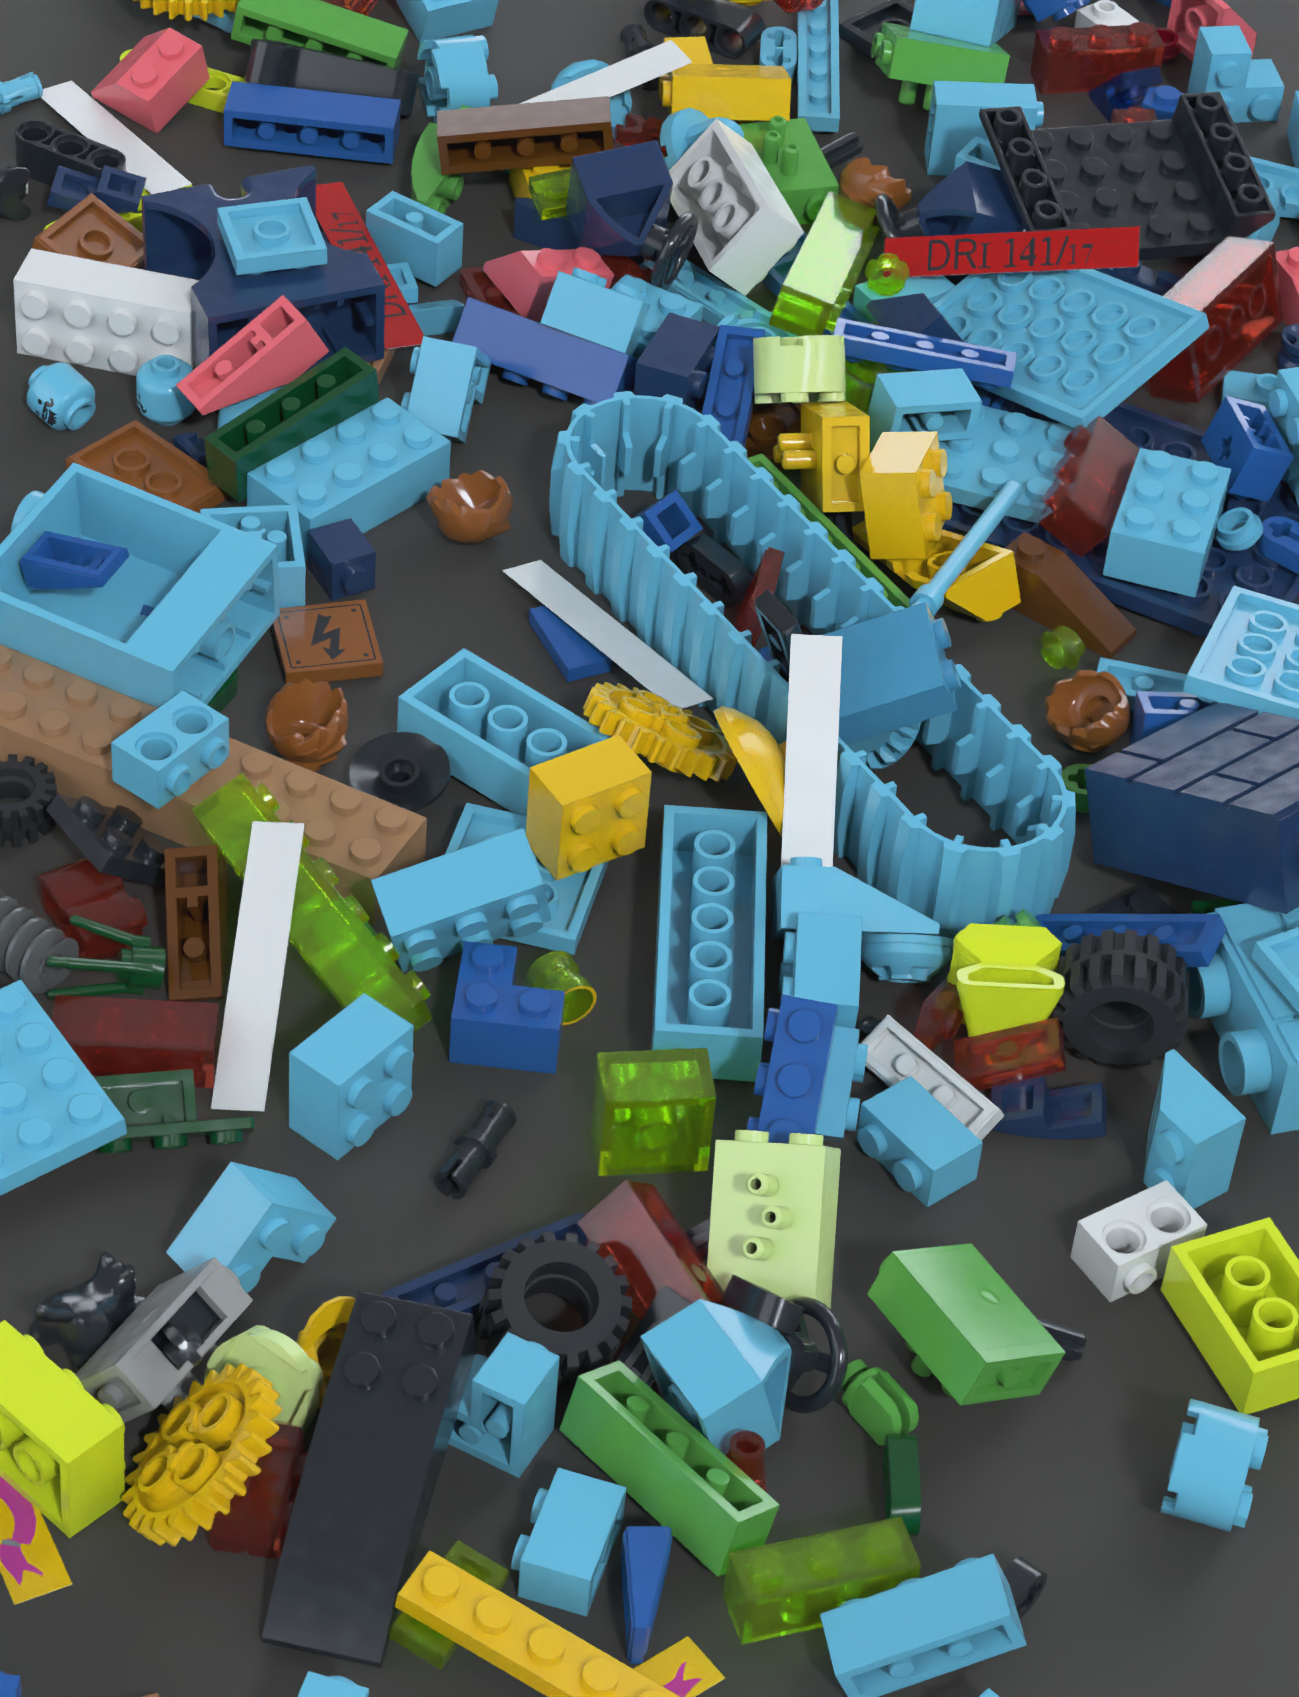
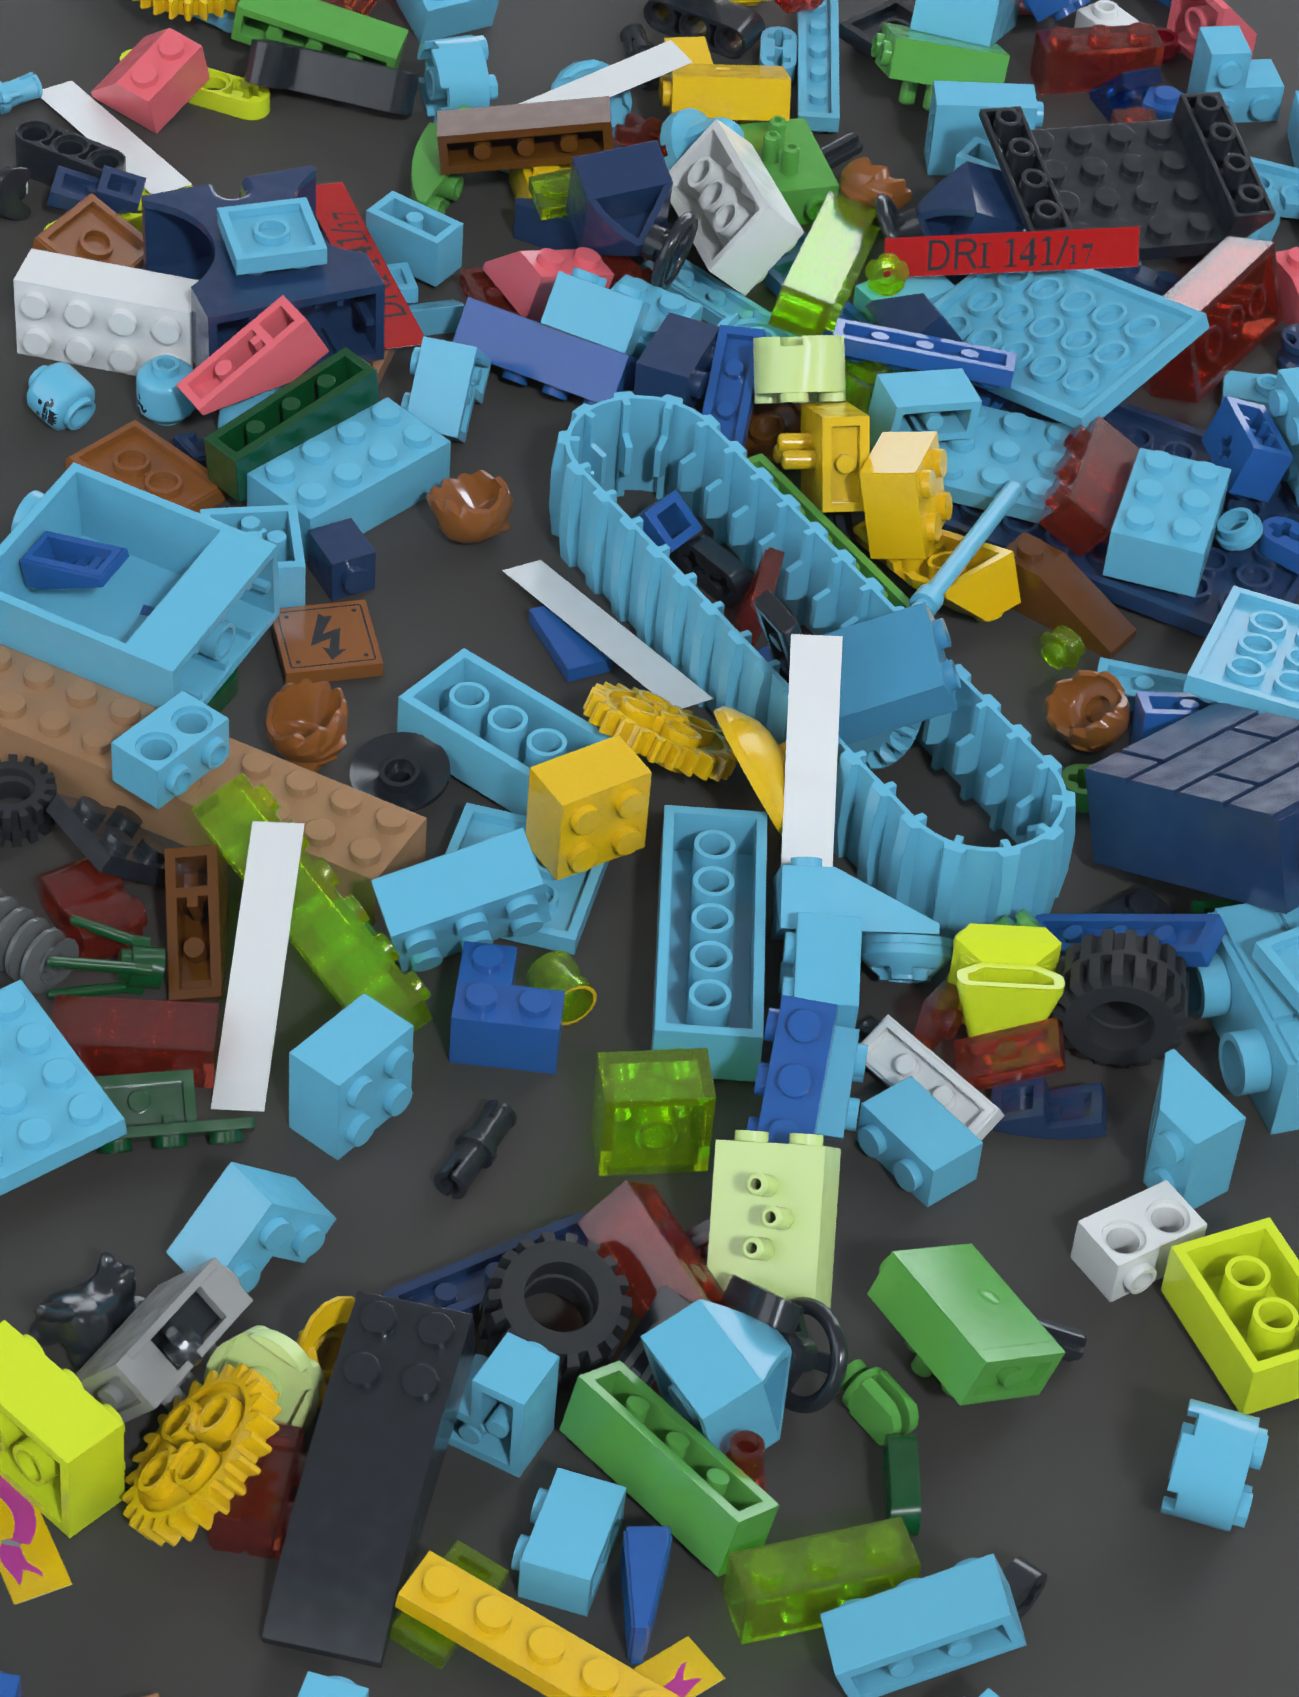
blue brick [224,81,401,164] -> none

